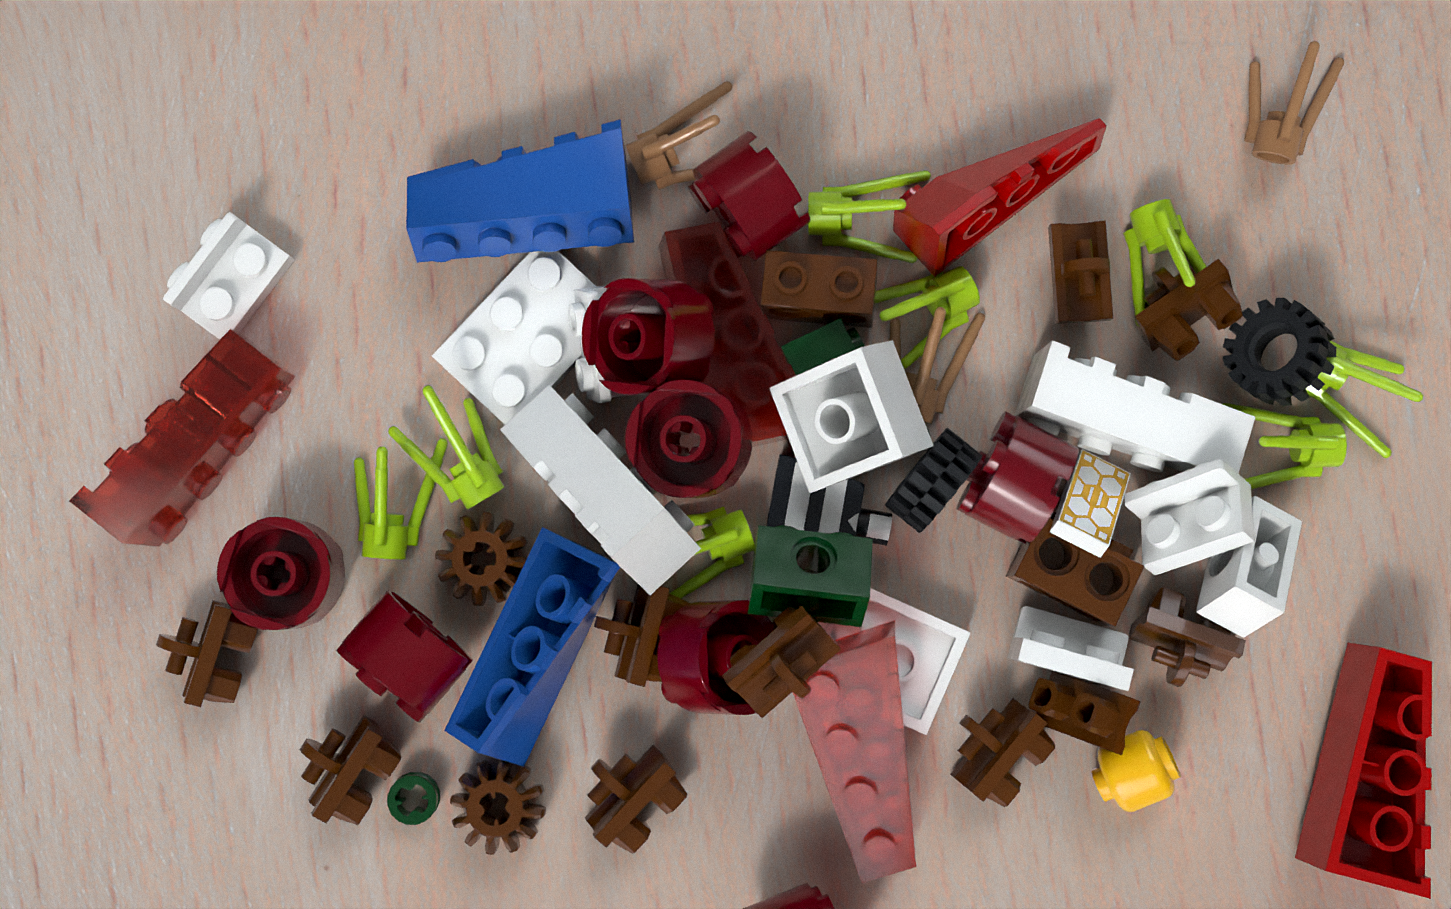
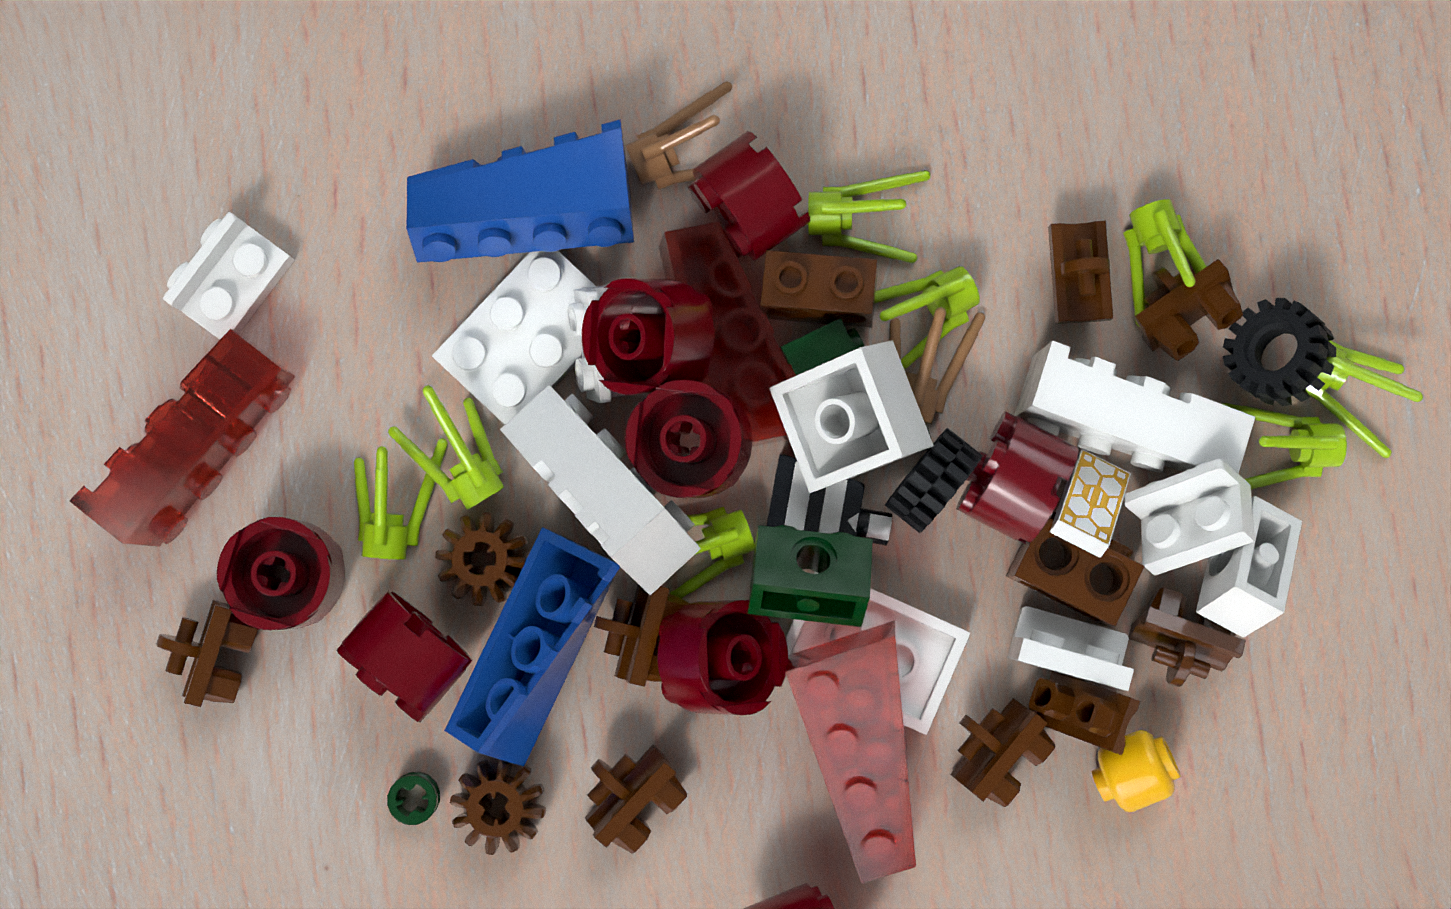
reddish brown hips [299,715,402,825] -> none
reddish brown hips [722,606,841,718] -> none
red wedge [893,118,1107,277] -> none
medium nougat plant [1244,41,1344,165] -> none
red wedge [1295,642,1432,899] -> none

